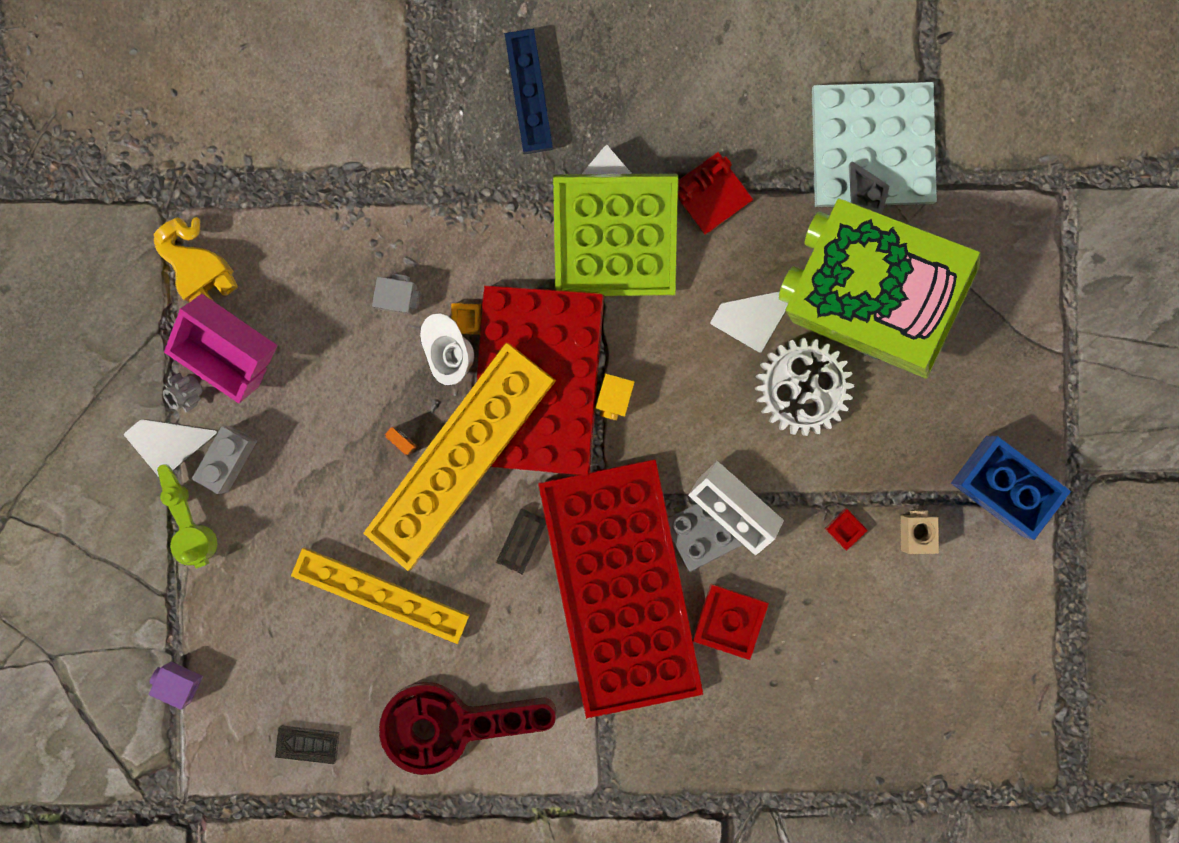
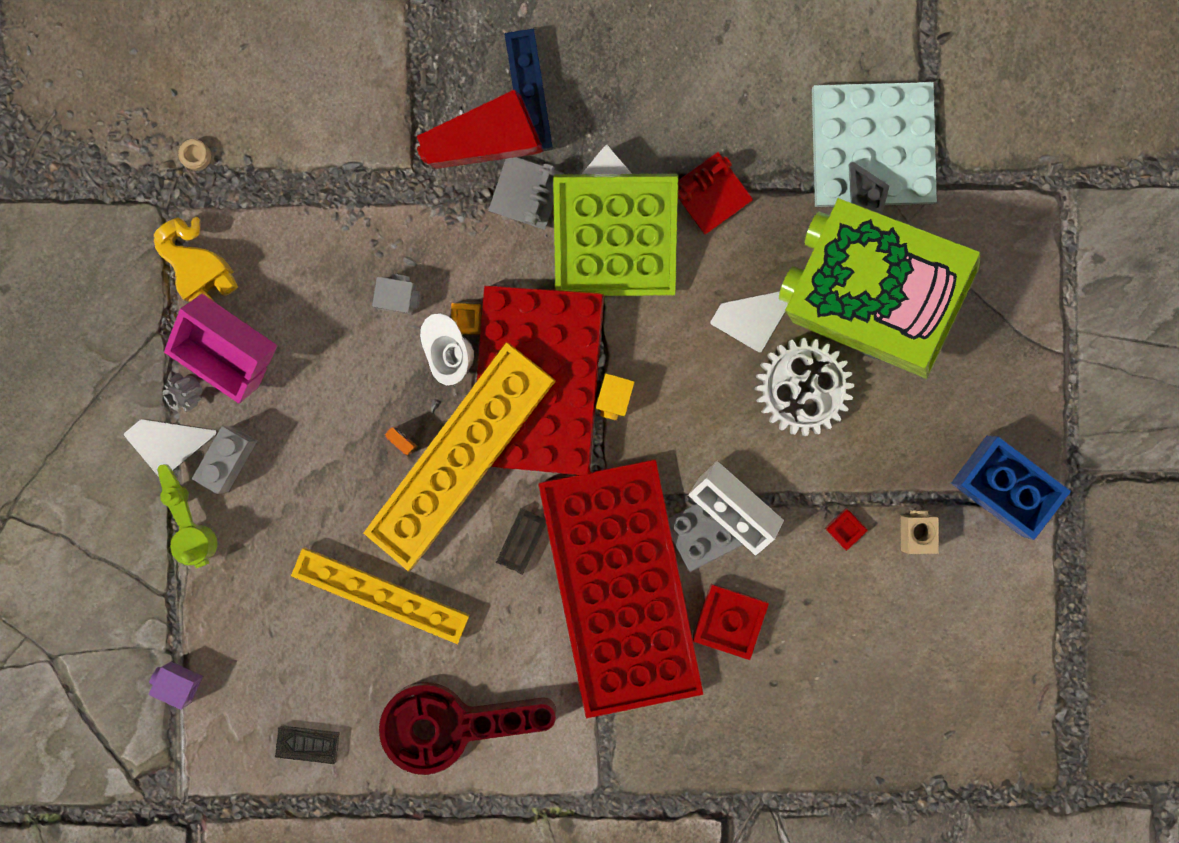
none -> tan tile [178,139,211,171]
none -> red slope [416,90,544,169]
none -> light grey hinge [488,157,564,230]

